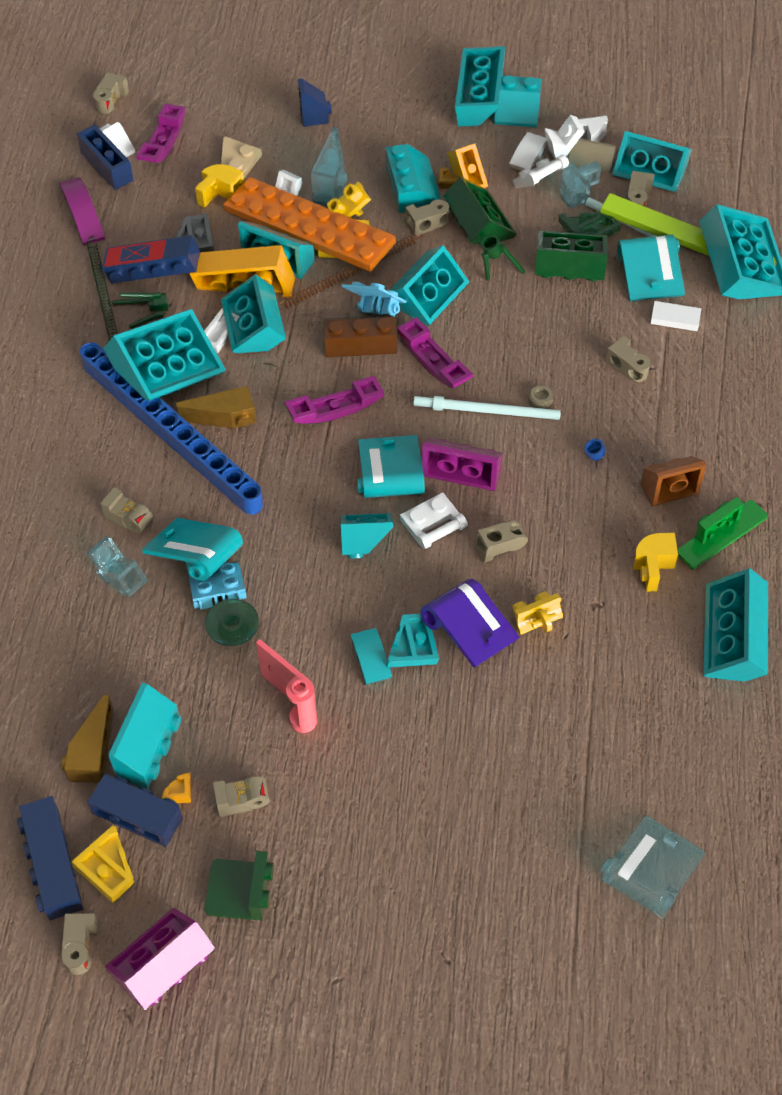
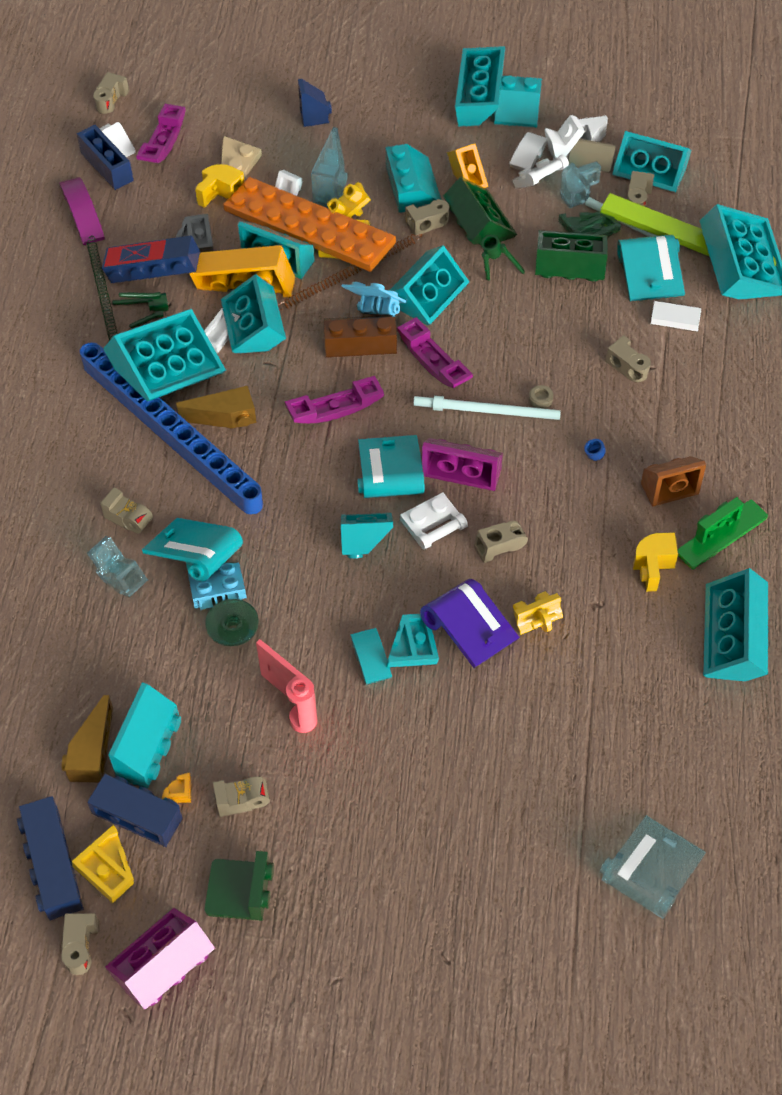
pearl gold tile [439,167,459,189] -> none

